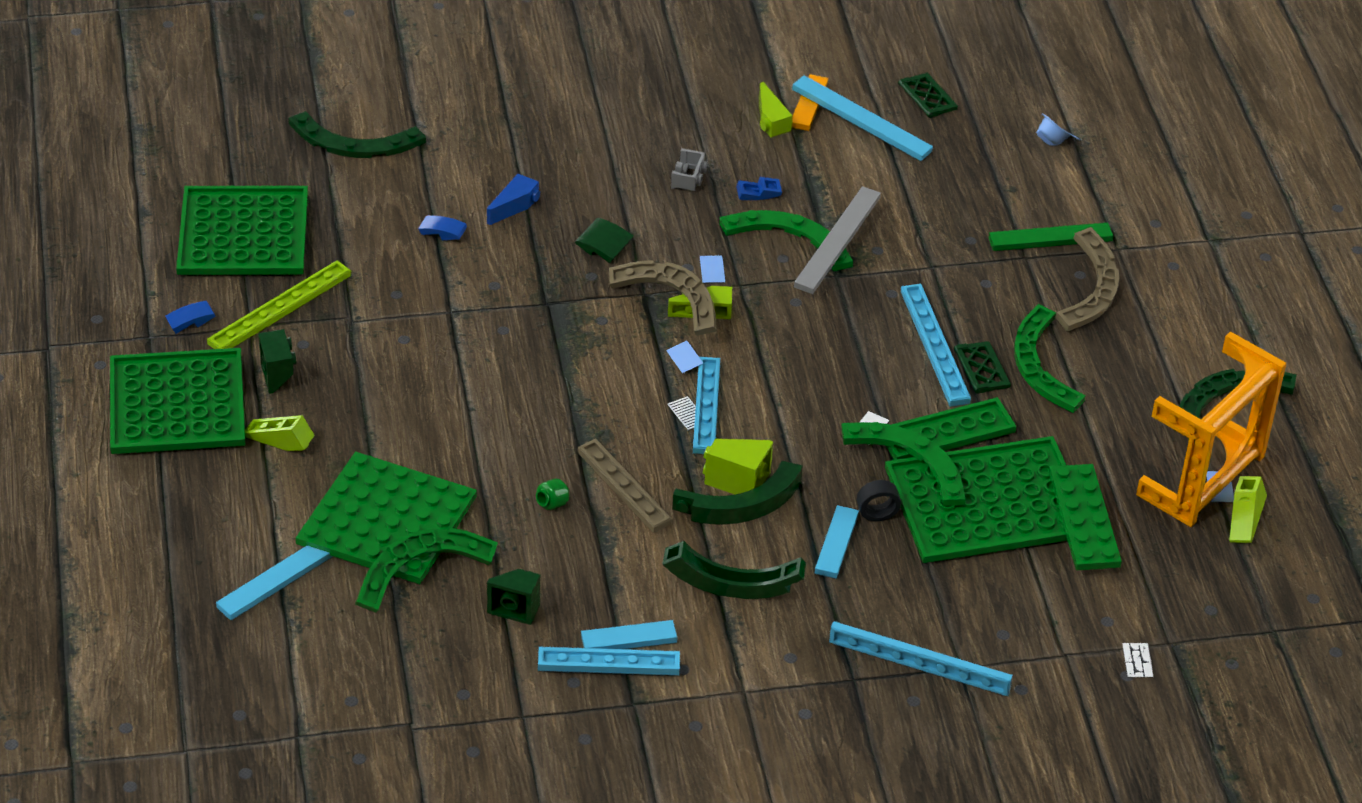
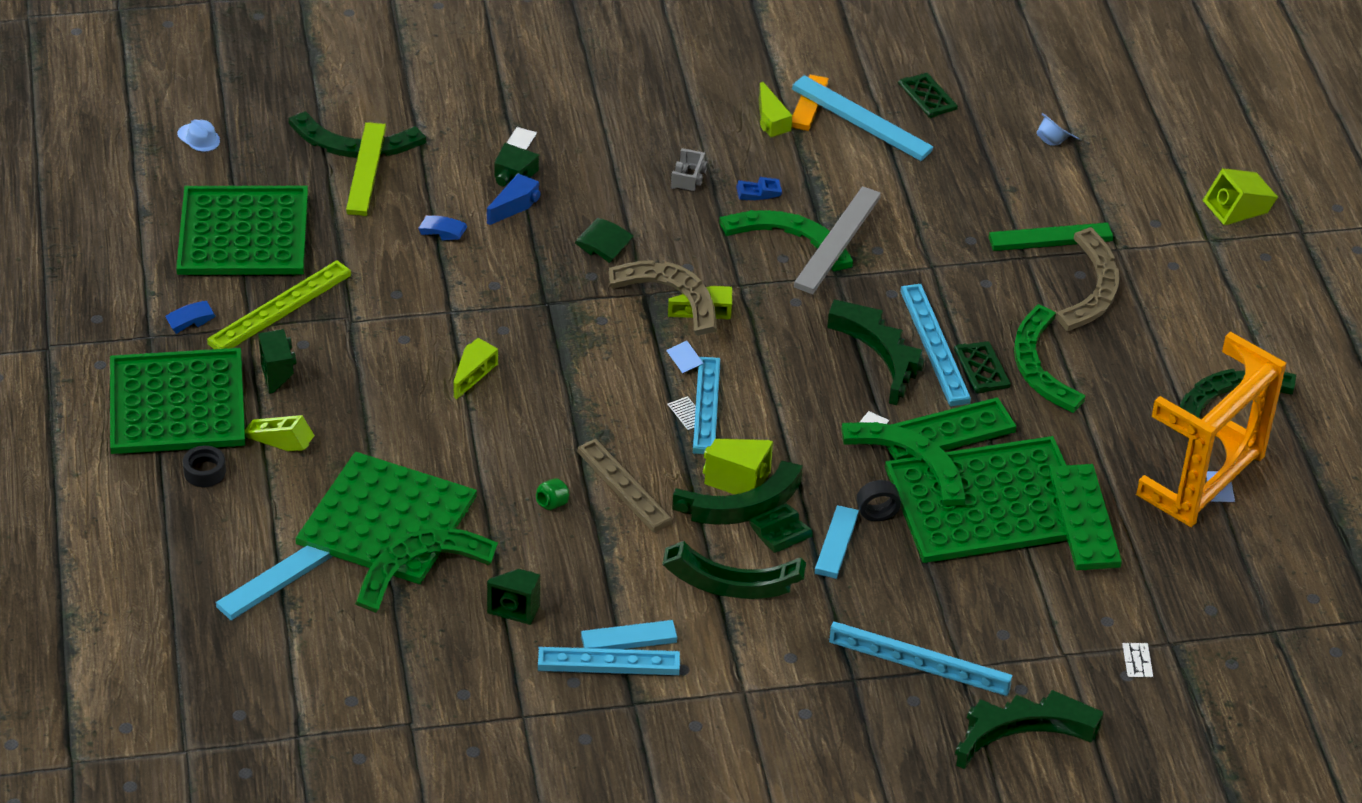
light blue sticker [700,255,725,283] -> none
lime slope [1229,476,1267,543] -> none
none -> light blue piece [177,120,220,152]
none -> black tyre [182,445,226,487]
none -> lime tile [346,122,386,216]
none -> lime slope [453,338,498,399]
none -> dark green torso [494,143,539,187]
none -> white sticker [507,127,537,150]
none -> dark green slope [749,503,813,553]
none -> dark green arch [827,299,925,405]
none -> dark green arch [955,690,1104,770]
none -> lime slope [1203,168,1278,225]

